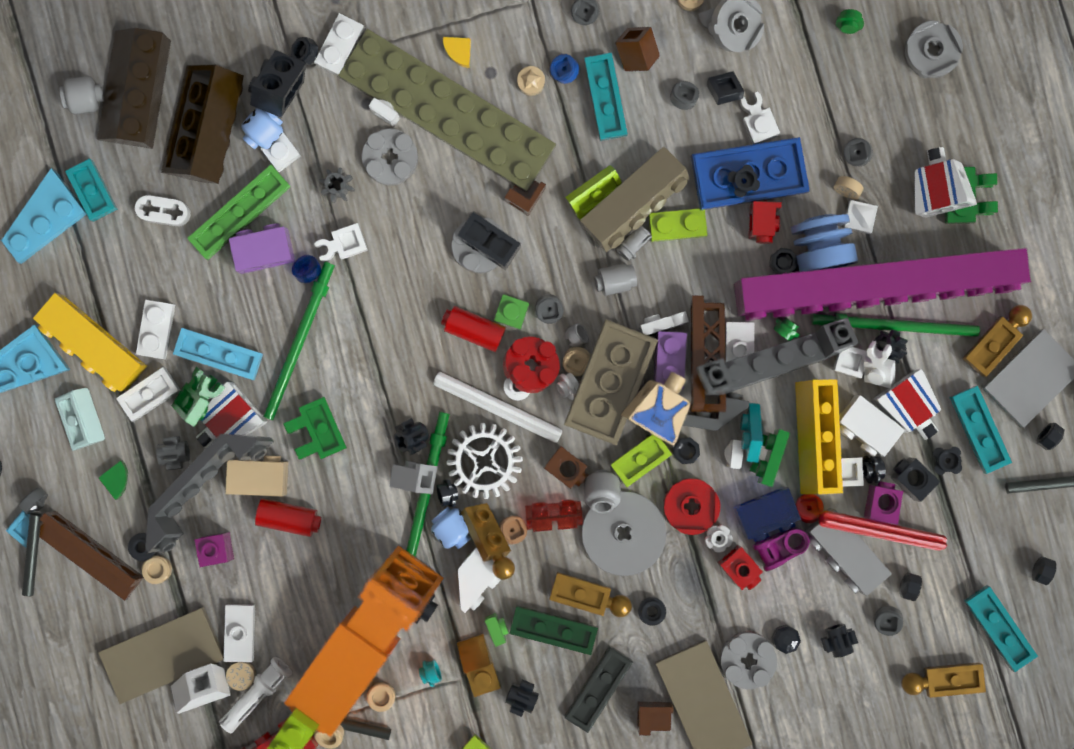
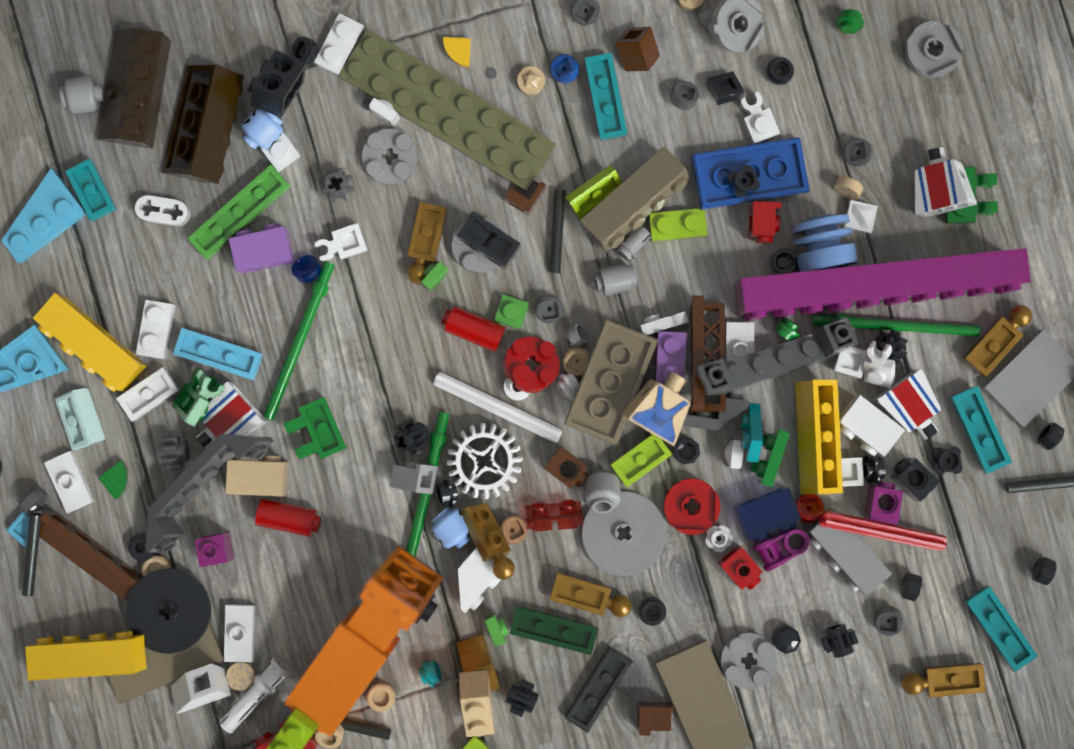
none -> yellow brick [25,631,147,681]
none -> white plate [44,451,95,514]
none -> black piece [126,568,211,654]
none -> pearl gold plate [407,202,447,284]
none -> bright green plate [421,261,450,292]
none -> tan brick [459,670,495,737]
none -> pearl dark grey bar [549,189,566,274]
none -> black plate [766,57,794,85]

